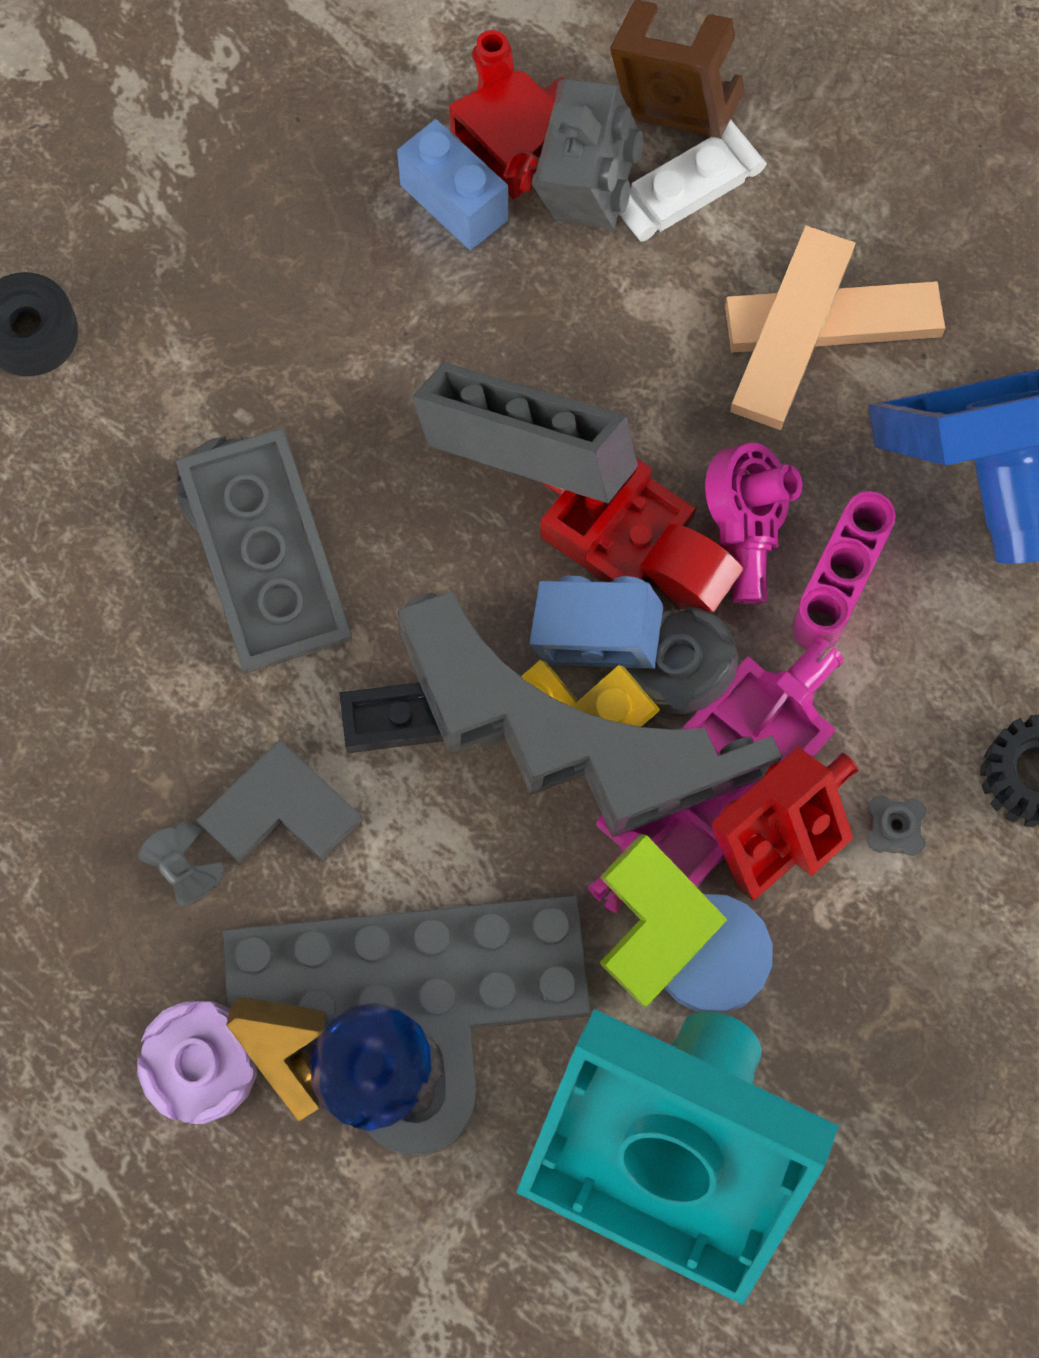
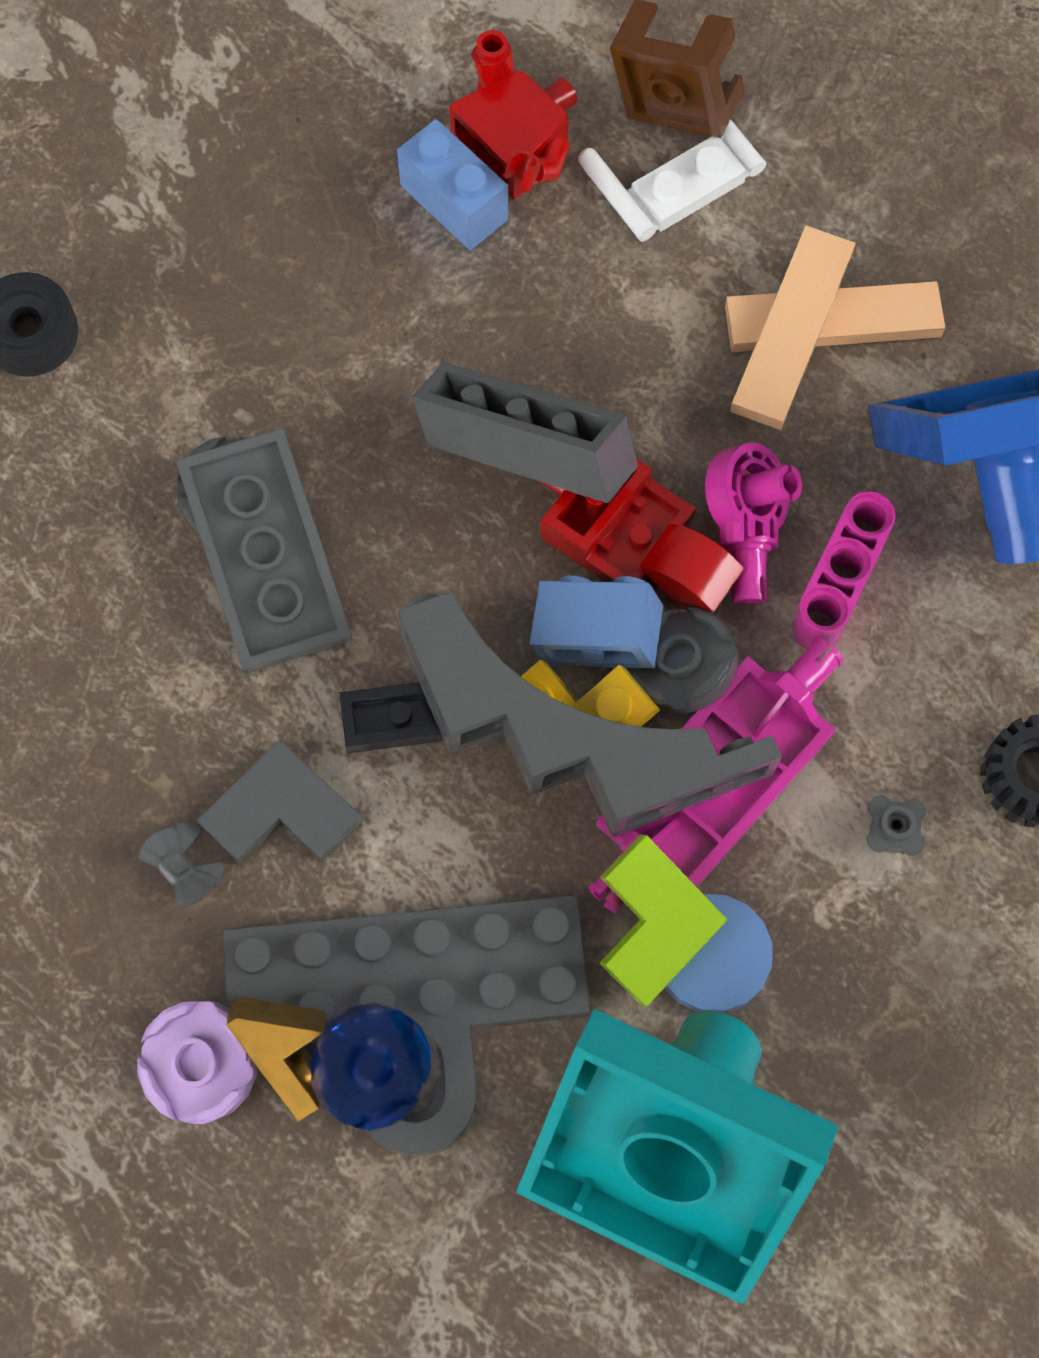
dark grey hinge [531,79,643,230] -> none
red plate [711,746,859,901] -> none

